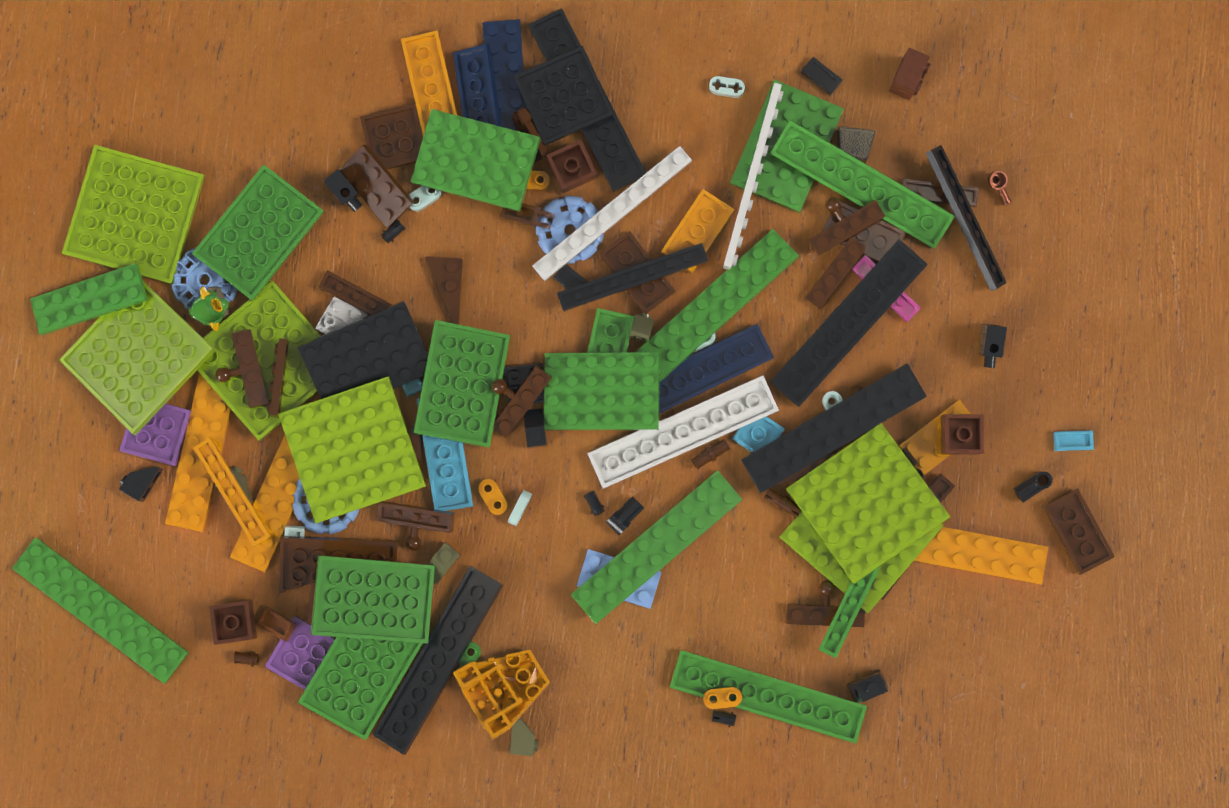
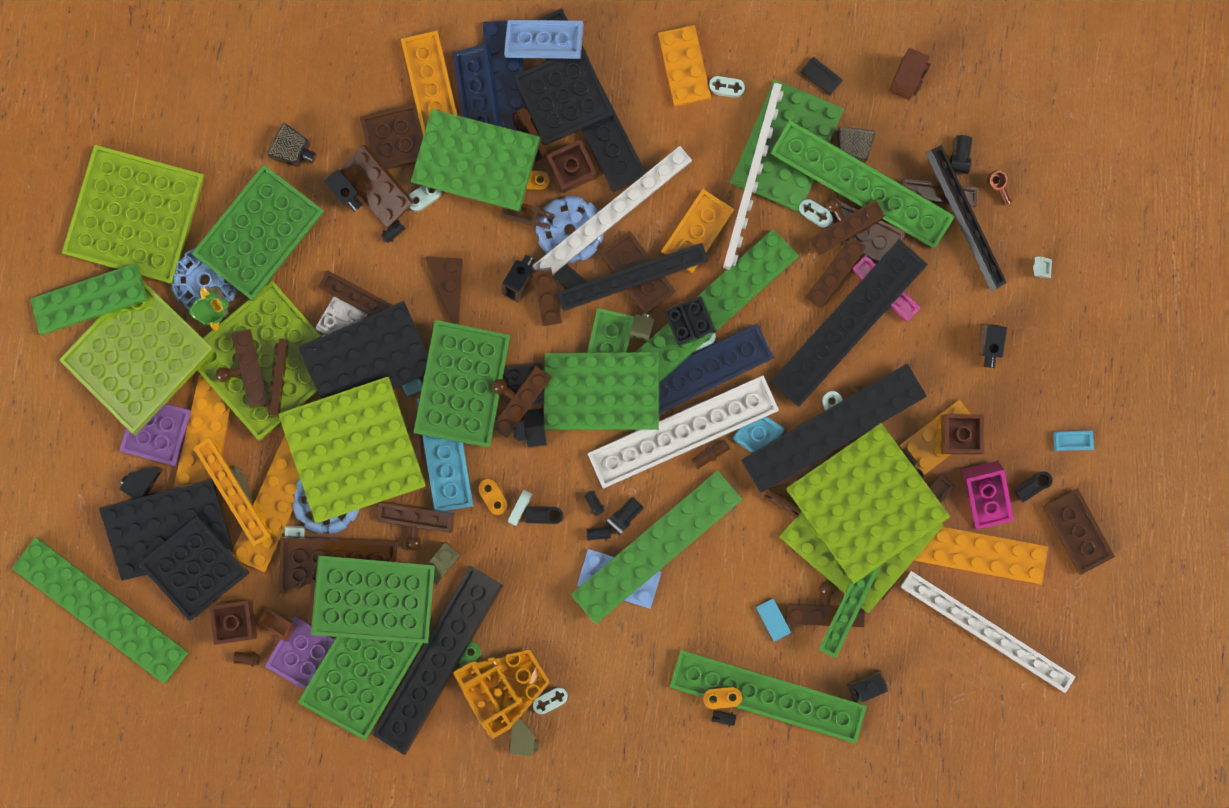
none -> black plate [99,478,234,581]
none -> black plate [138,514,249,621]
none -> black torso [267,122,316,167]
none -> black torso [501,255,535,303]
none -> light blue plate [504,20,584,59]
none -> black plate [513,421,527,444]
none -> black piece [525,506,564,524]
none -> reddish brown plate [532,267,562,326]
none -> light aqua beam [533,687,568,714]
none -> black pin [587,526,611,541]
none -> light orange plate [658,25,711,107]
none -> black slope [664,296,717,346]
none -> medium azure tile [756,598,791,642]
none -> light aqua beam [799,199,833,228]
none -> white plate [900,571,1075,693]
none -> black piece [950,135,973,175]
none -> dark pink slope [961,460,1014,530]
none -> light aqua plate [1033,257,1052,279]

